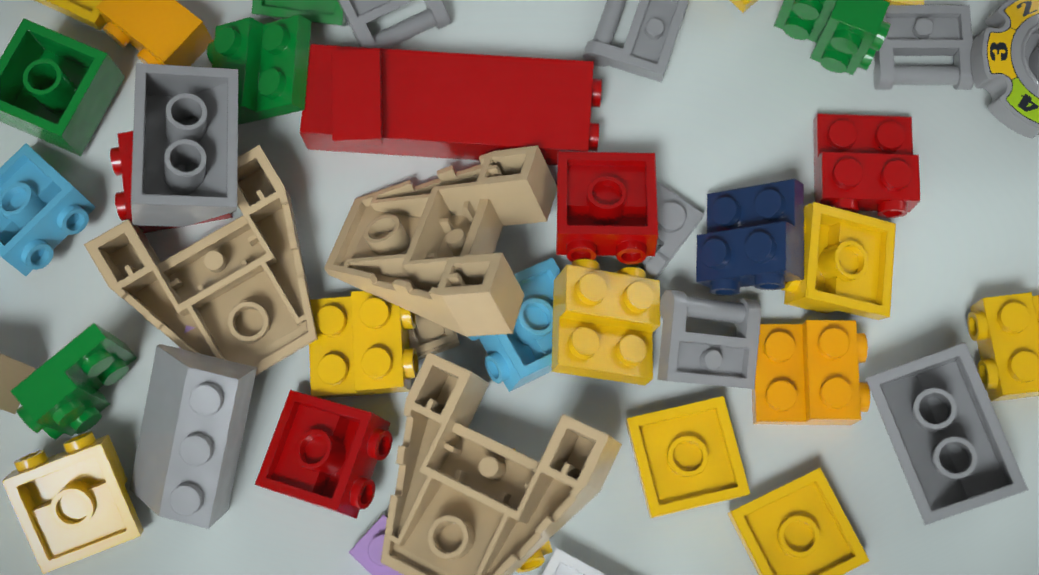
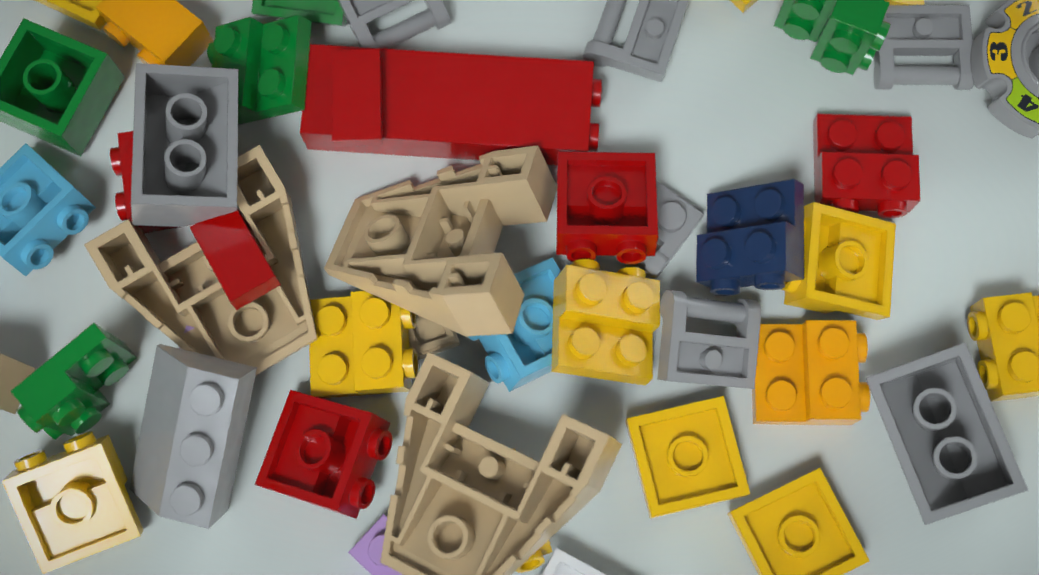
none -> red tile [190,209,281,310]

